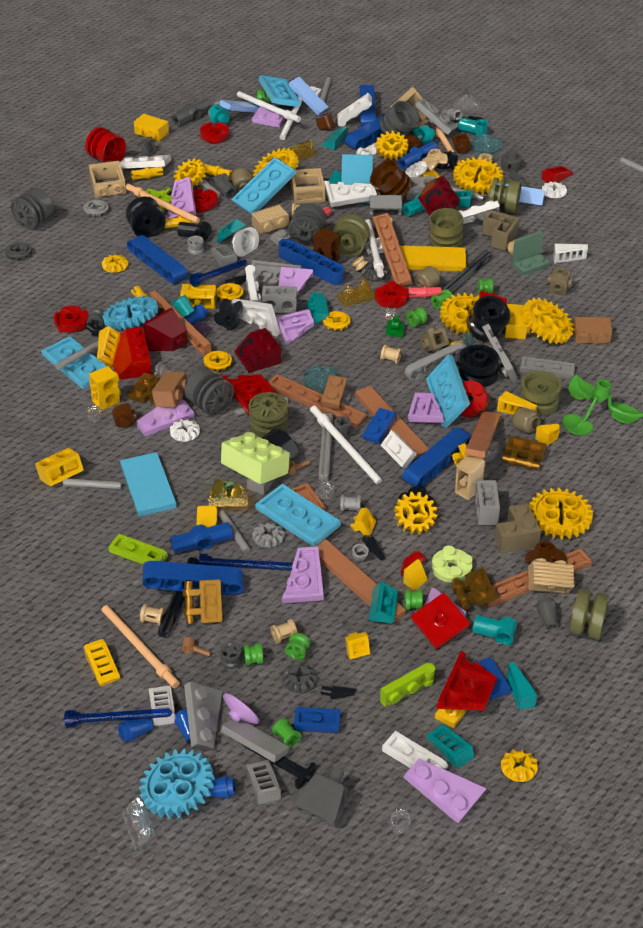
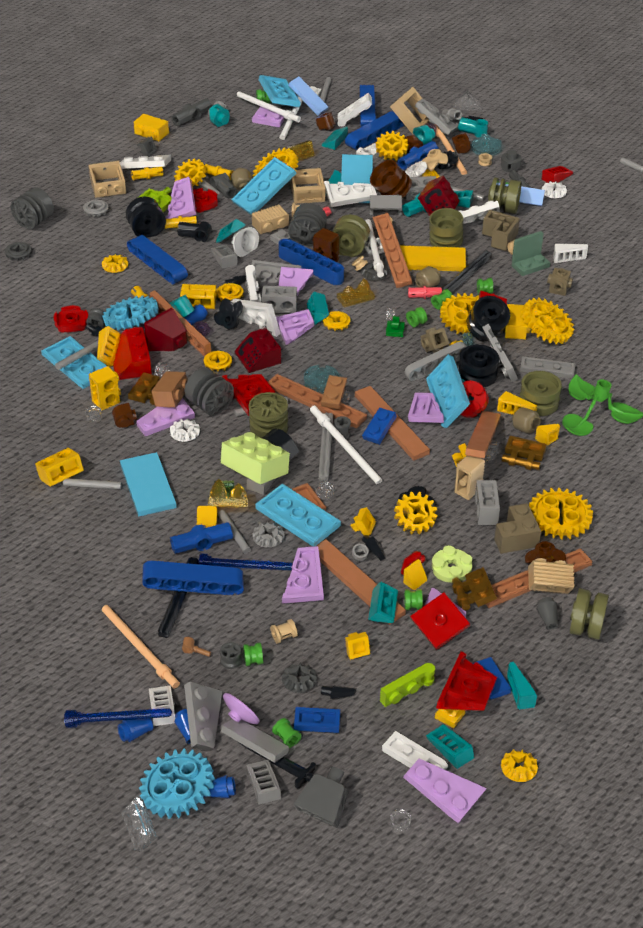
yellow slope [84,639,120,686] -> none
red wheel [85,127,126,163] -> none
lime plate [108,534,168,564] -> none
light nougat bar [126,184,200,224] -> none
tan bush [140,604,166,626] -> none
pearl gold plate [183,580,222,624] -> none
light grey wheel [187,236,204,255] -> none
clear blue piece [189,259,247,287] -> none
red plate [200,122,229,144] -> none
light blue tile [219,100,259,113] -> none
bright green wheel [285,633,310,660] -> none
medium nougat hand [288,460,310,475] -> none
light grey bush [340,494,361,513] -> none
red plate [375,281,409,308] -> none
dark grey wheel [380,101,420,137] -> none
tan bush [380,344,402,364] -> none
white plate [381,430,417,468] -> none
blue beam [402,427,472,487] -> none
yellow gear [453,157,504,195] -> none
teal piece [473,615,518,645] -> none
medium nougat brick [573,317,612,343] -> none

